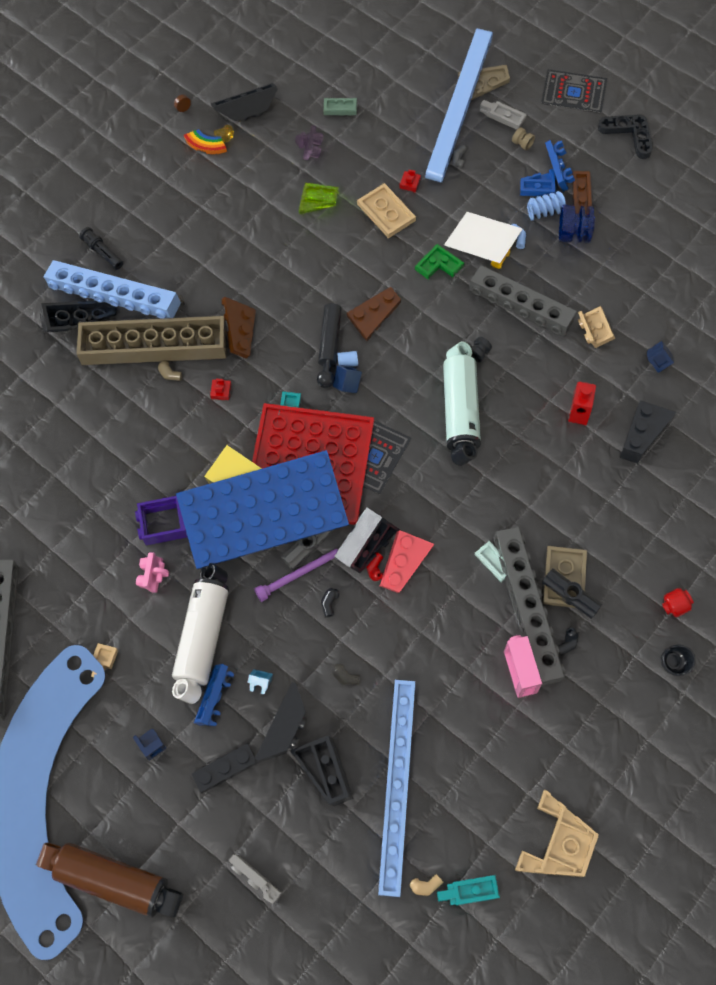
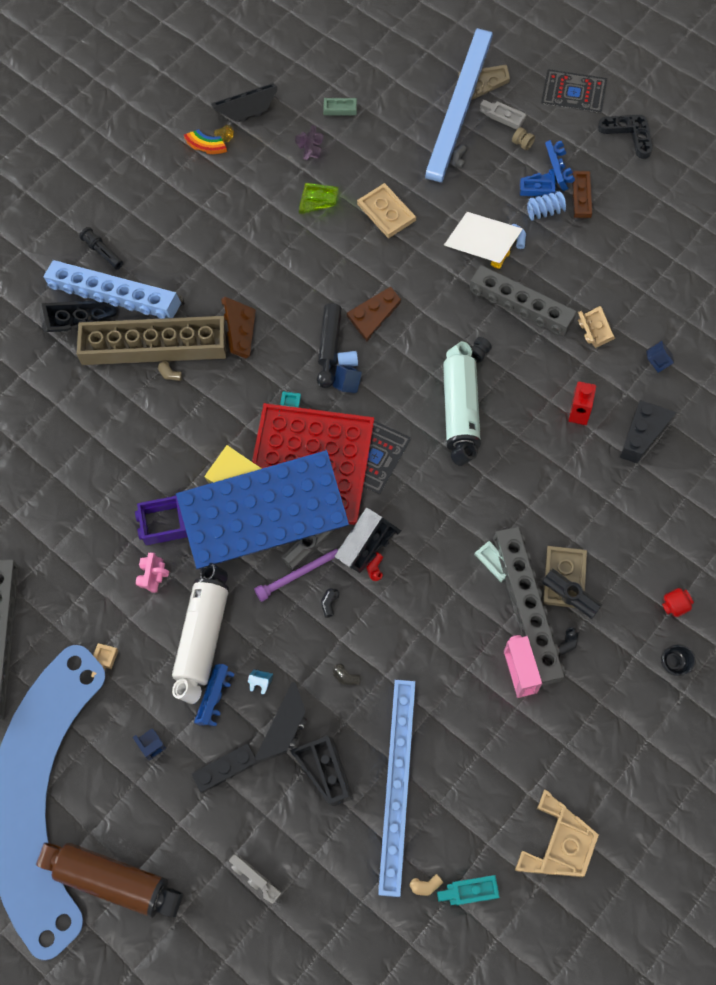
reddish brown tile [174,94,191,112] -> none
red tile [210,378,231,400] -> none
coral wing [380,530,434,593] -> none
red tile [400,169,421,192] -> none
green tile [415,244,464,279] -> none
clear blue wheel [558,204,595,244] -> none

